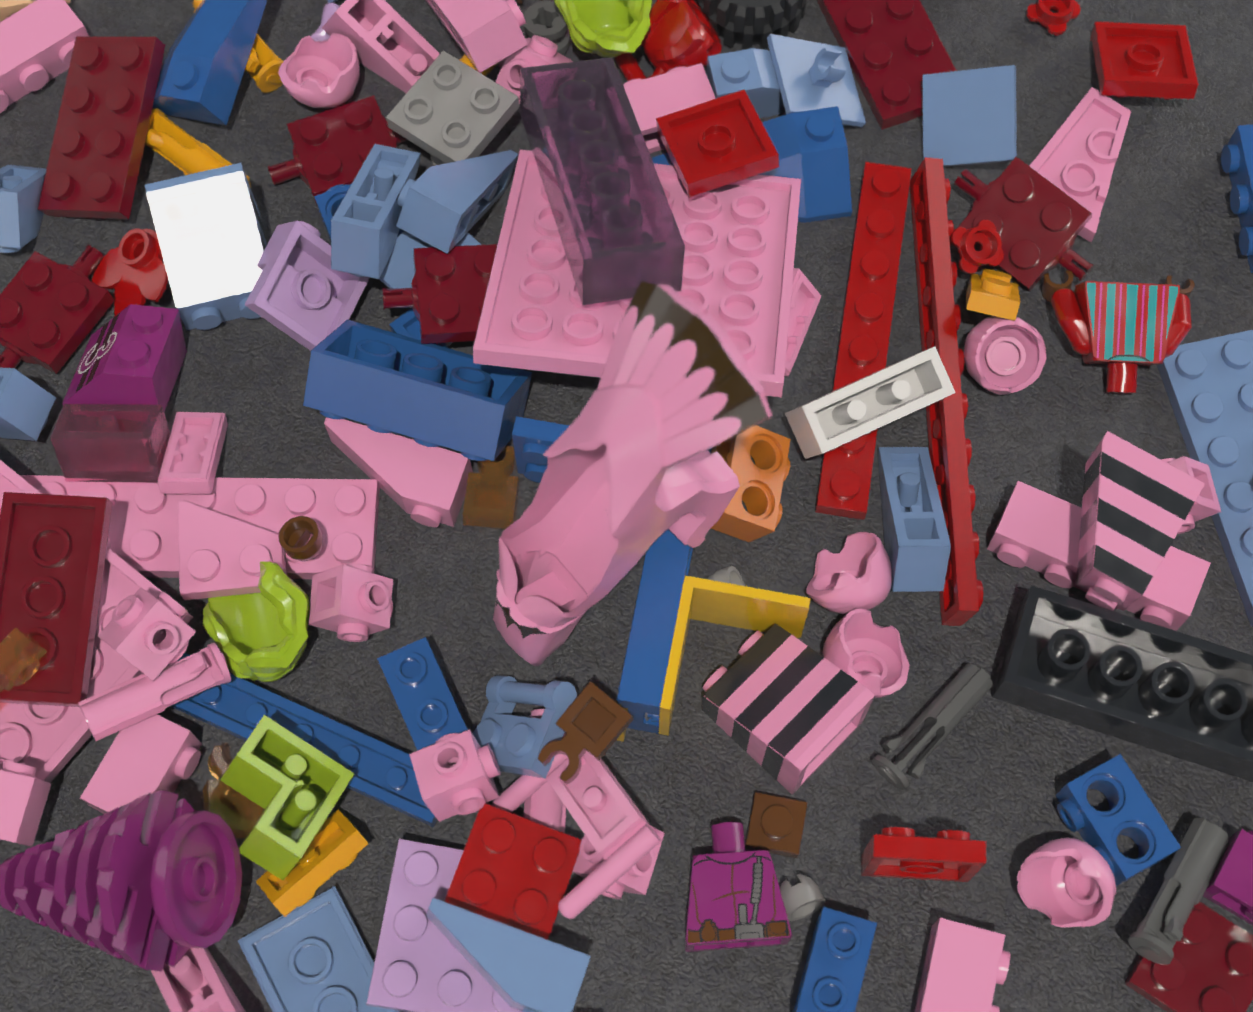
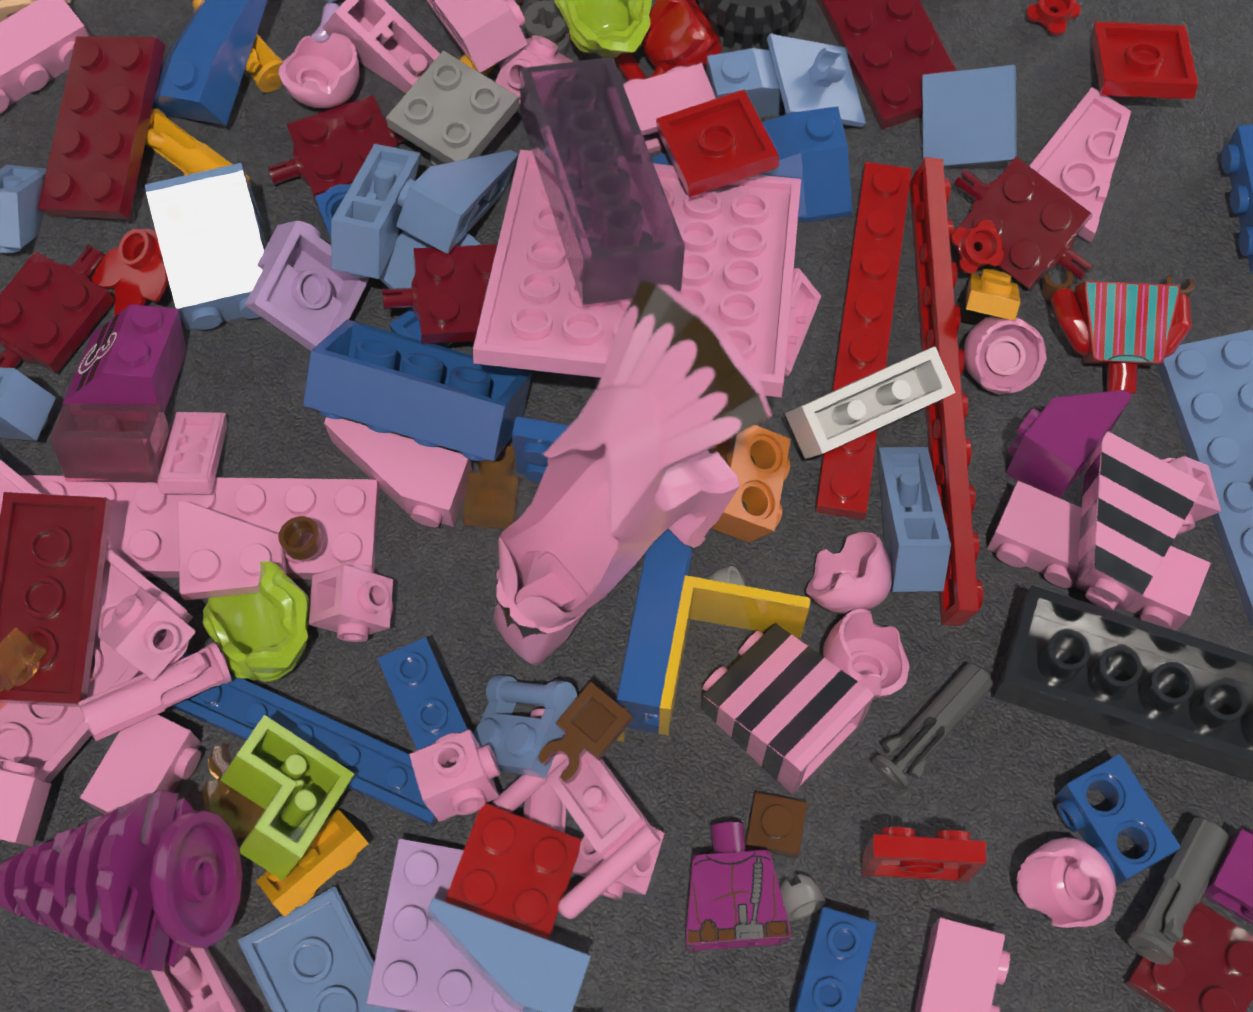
none -> magenta slope [1006,390,1133,499]

